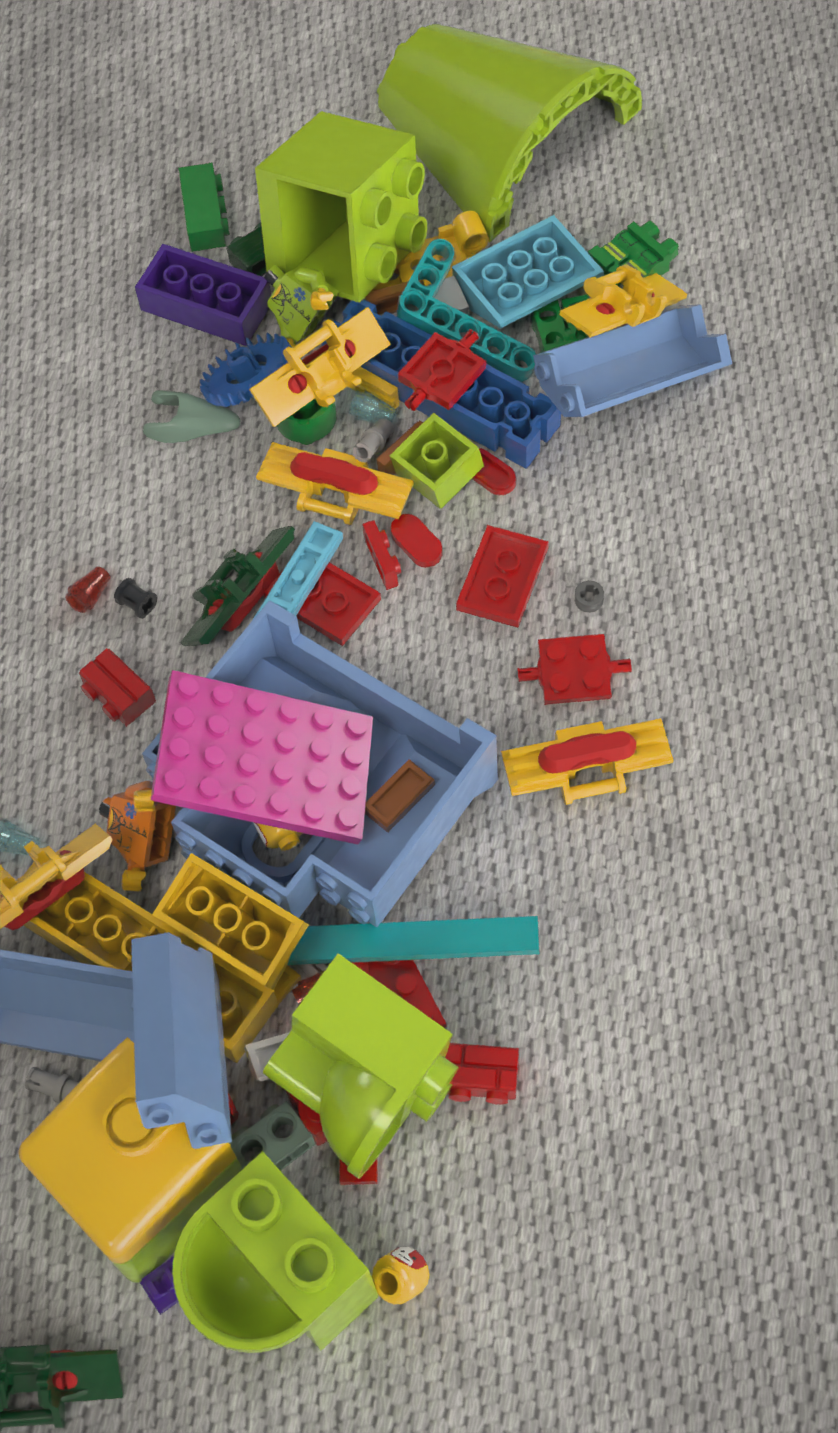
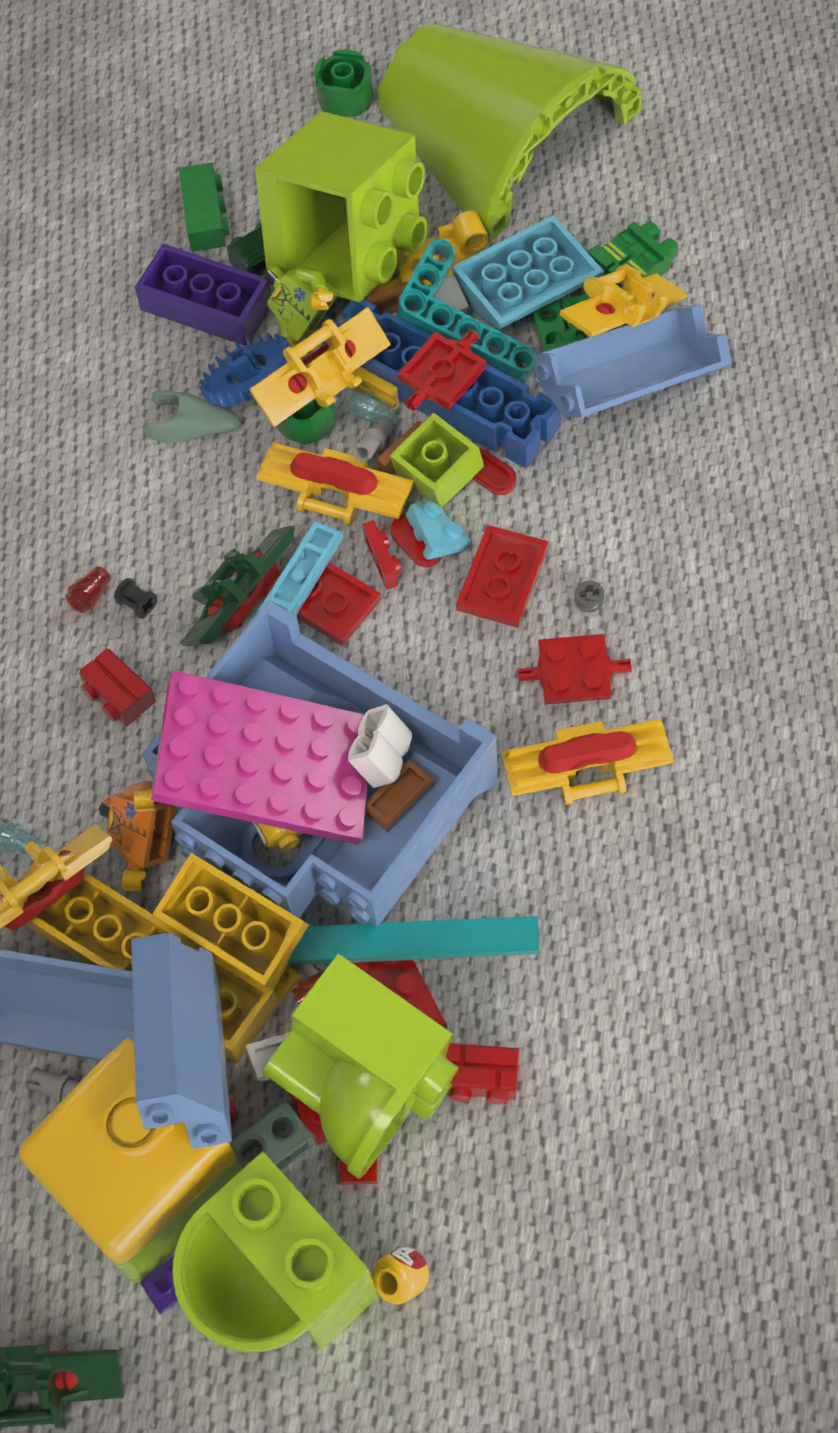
none -> green brick [314,49,373,116]
none -> white brick [348,704,412,788]
none -> medium azure wing [406,500,472,560]

